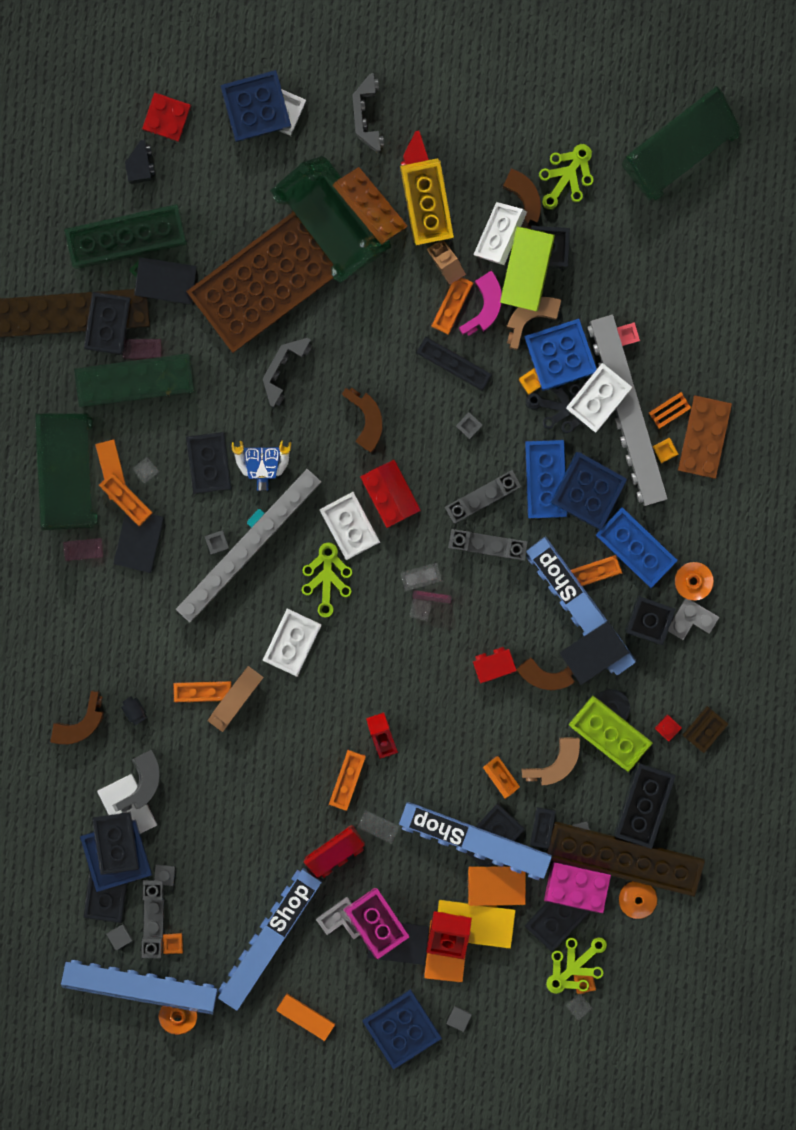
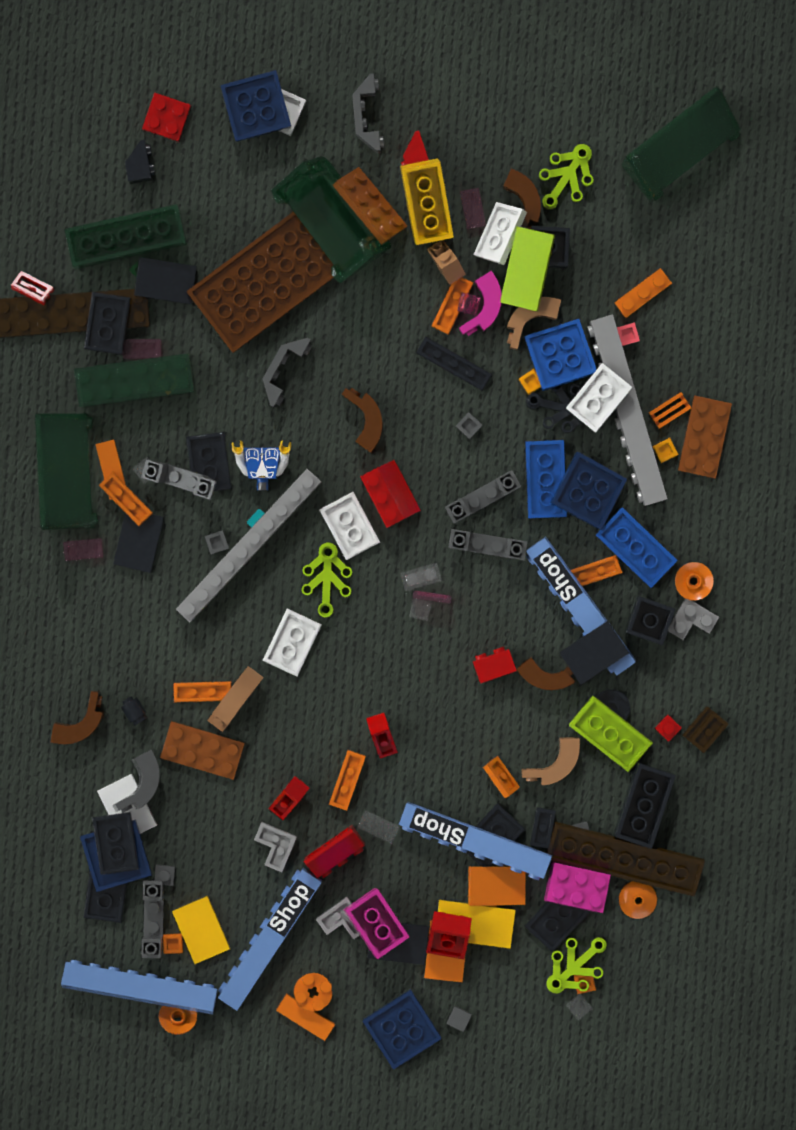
dark grey tile [106,924,133,950] -> none
none -> tile [11,271,54,305]
none -> dark grey slope [141,459,217,500]
none -> dark orange plate [160,721,245,780]
none -> yellow tile [172,896,230,964]
none -> light grey plate [254,822,297,872]
none -> red slope [268,776,309,820]
none -> orange plate [294,973,332,1012]
none -> clear pink tile [457,292,481,316]
none -> clear pink tile [460,188,486,230]
none -> orange plate [614,268,672,318]

